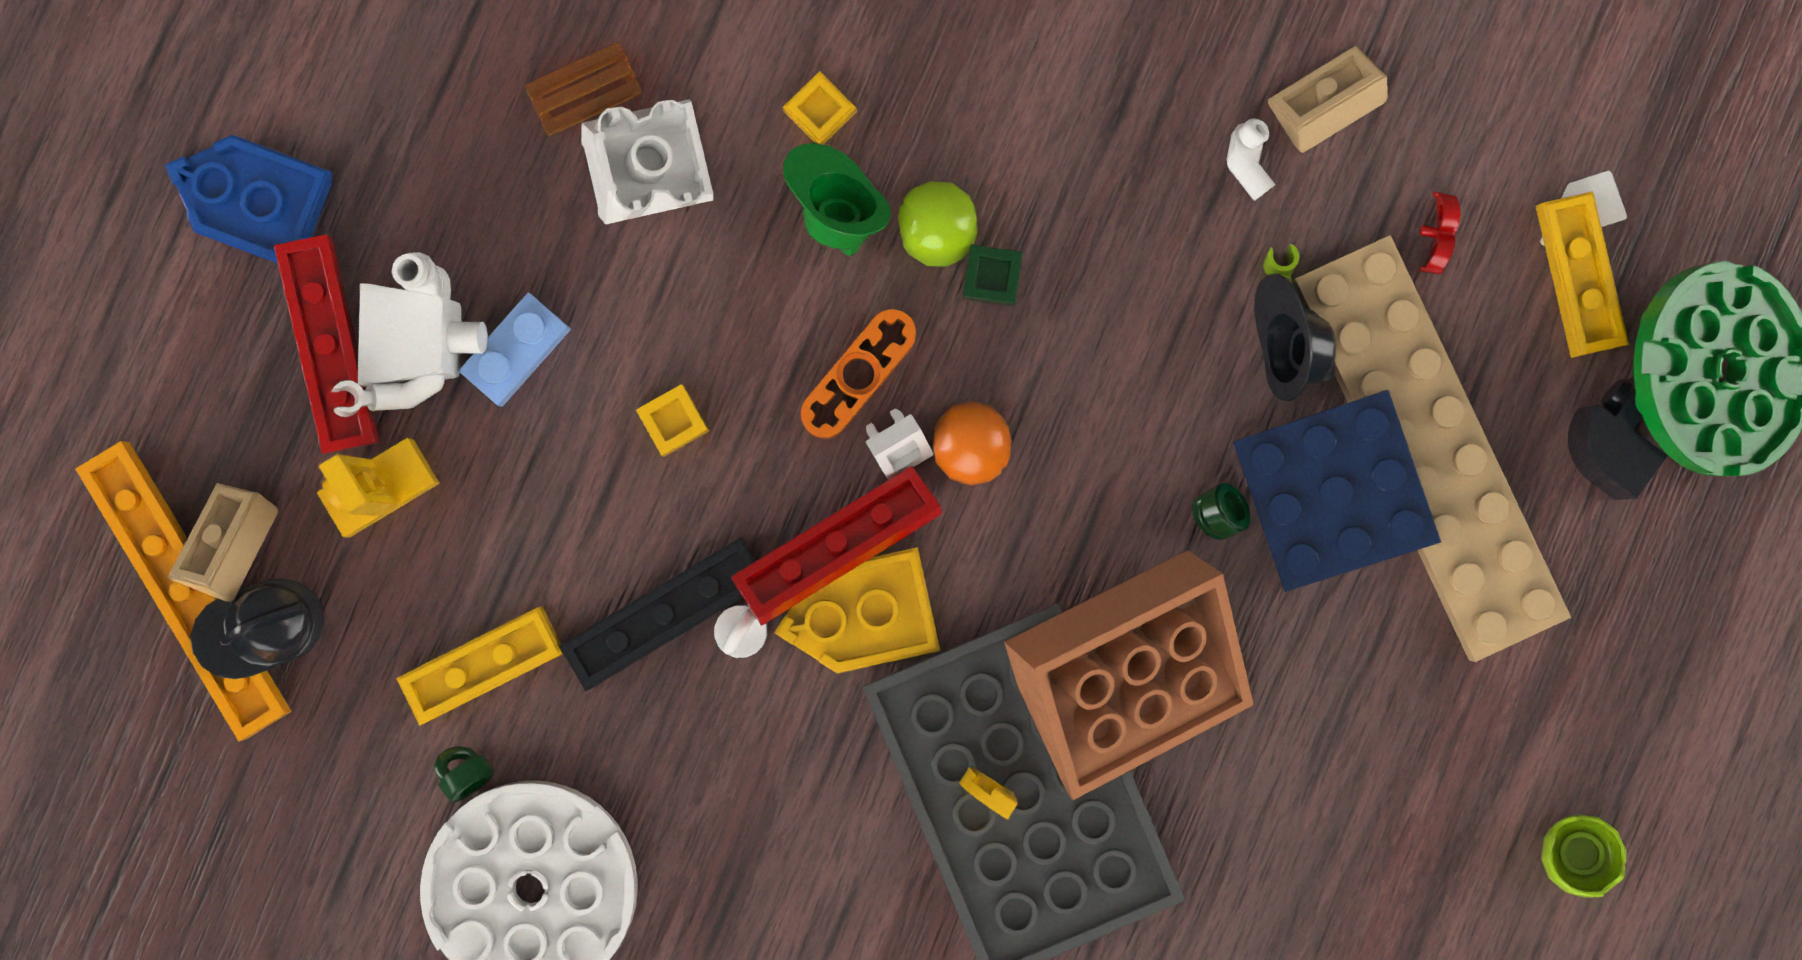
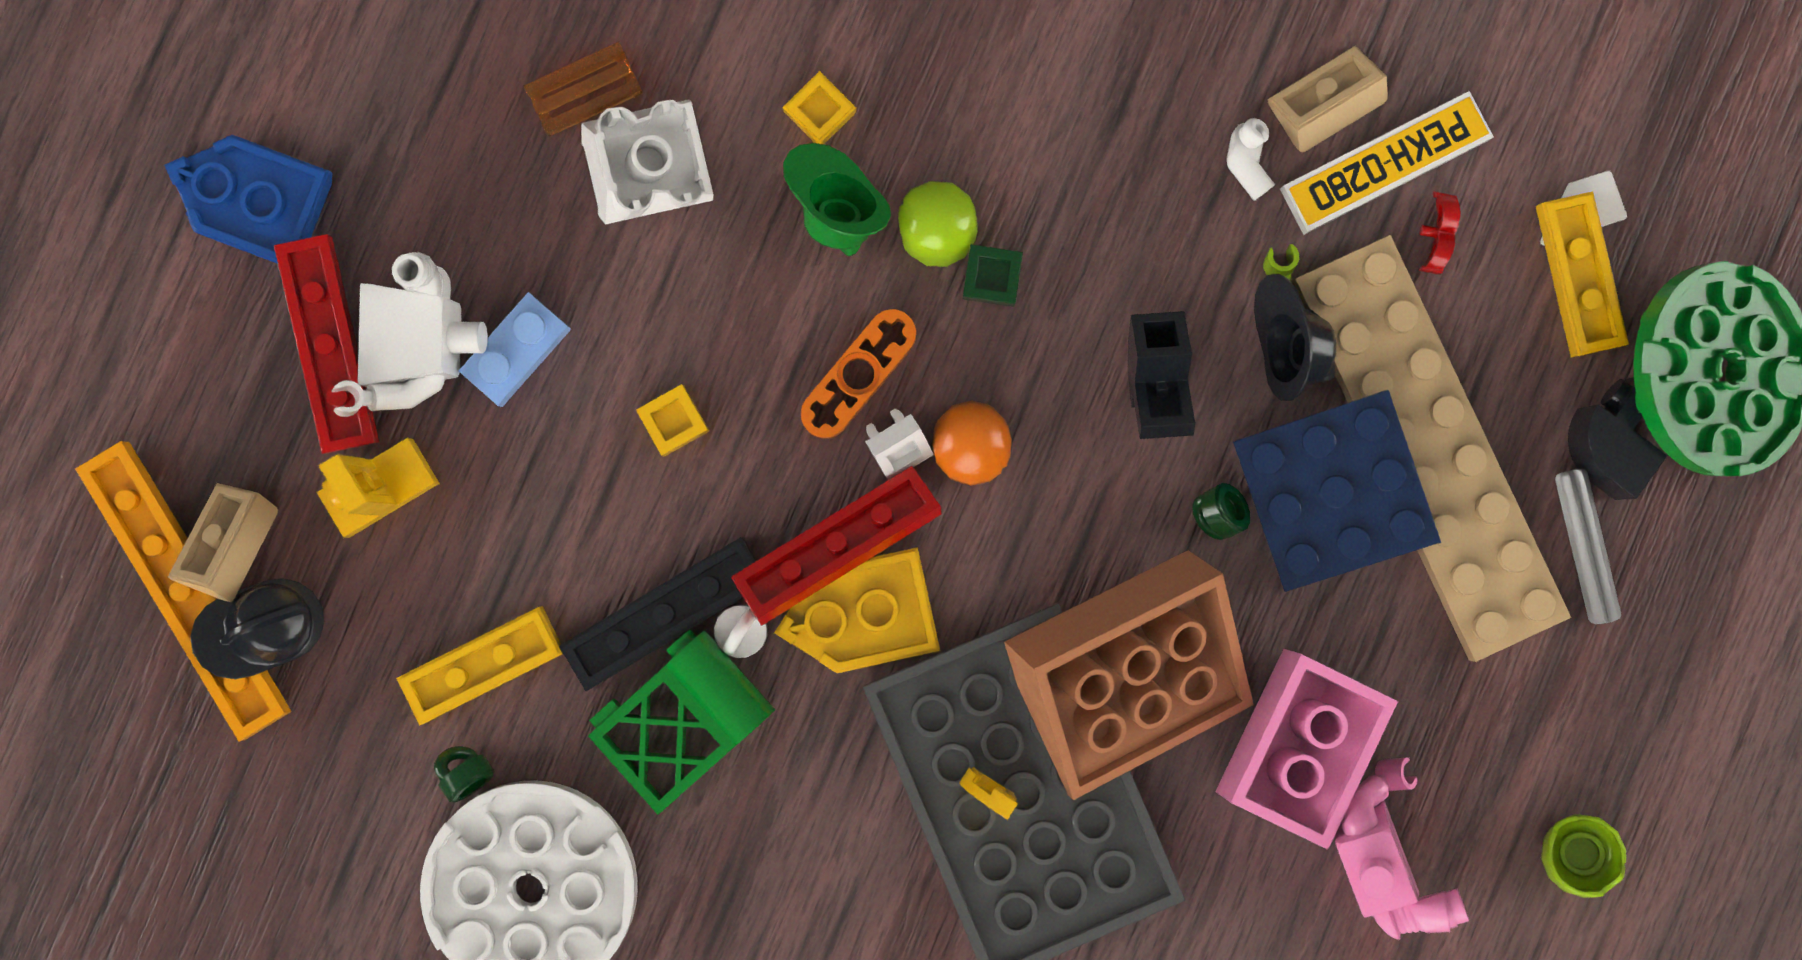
none -> green piece [588,630,776,815]
none -> black brick [1128,311,1196,439]
none -> bright pink slope [1215,649,1398,849]
none -> tile [1280,91,1494,235]
none -> bright pink torso [1335,757,1469,940]
none -> light grey axle [1555,469,1621,624]

